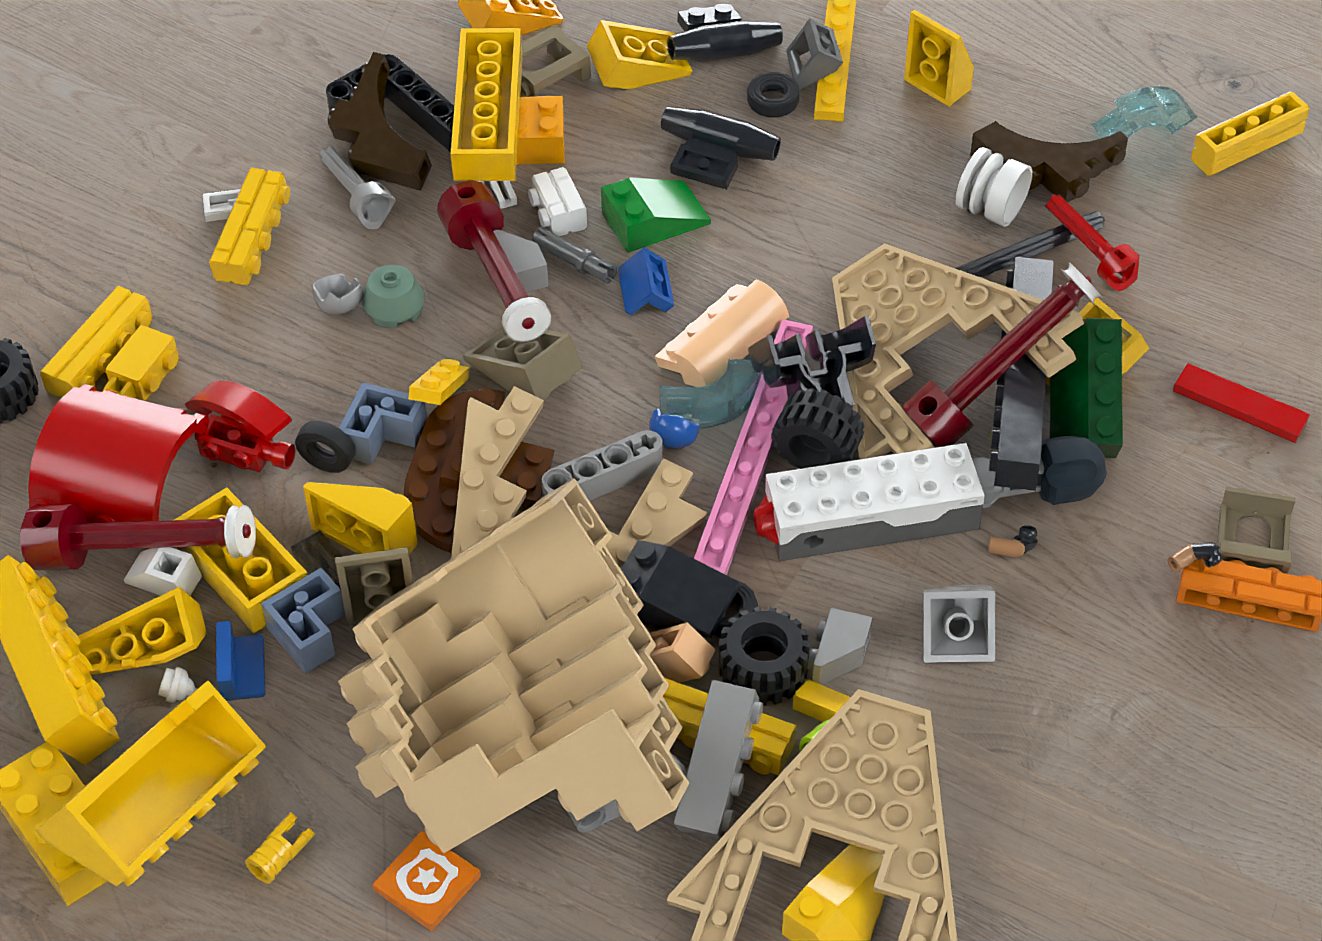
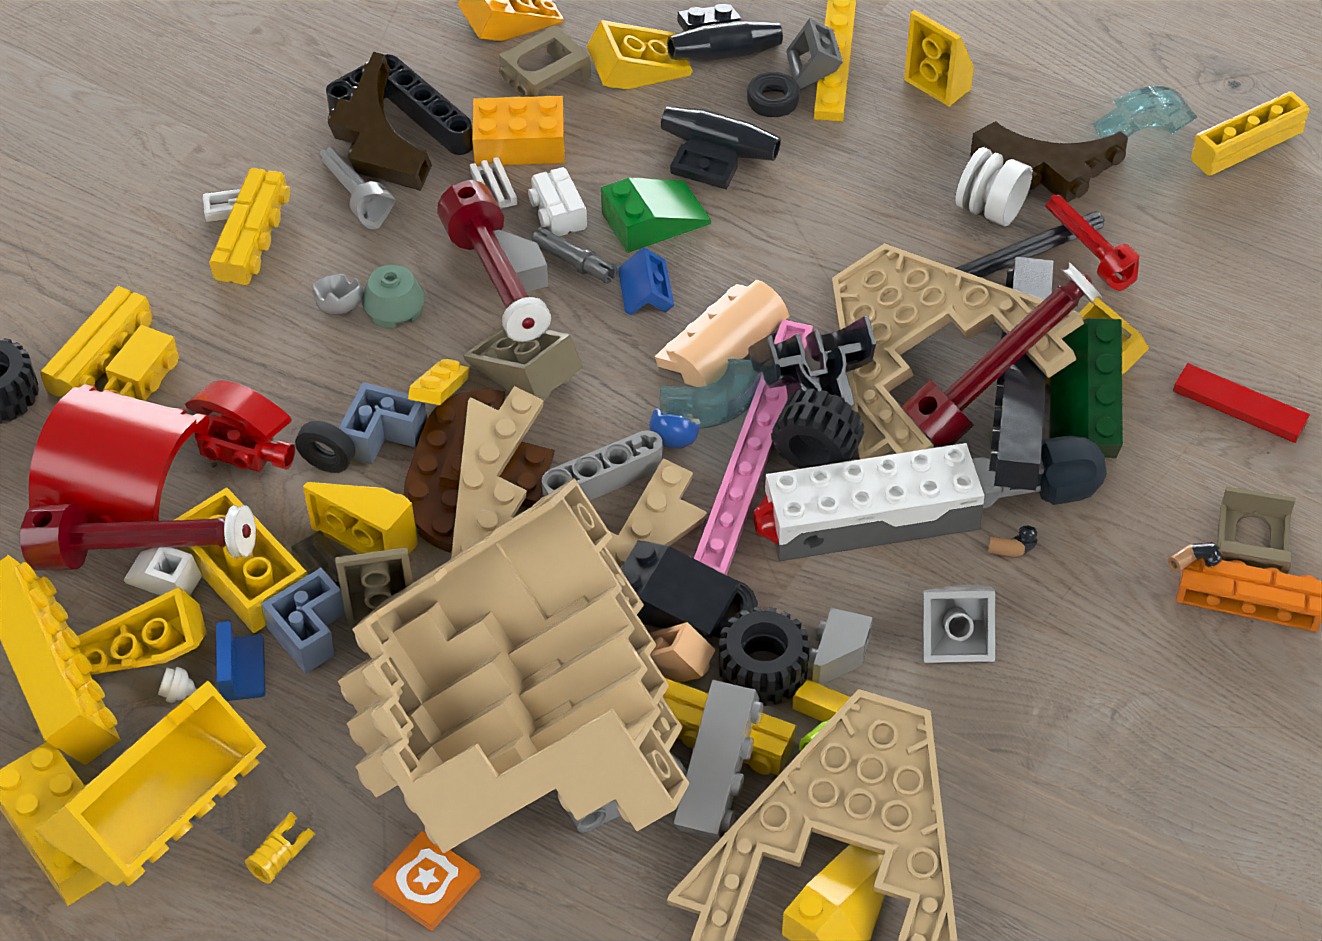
yellow brick [451,28,522,181] -> none

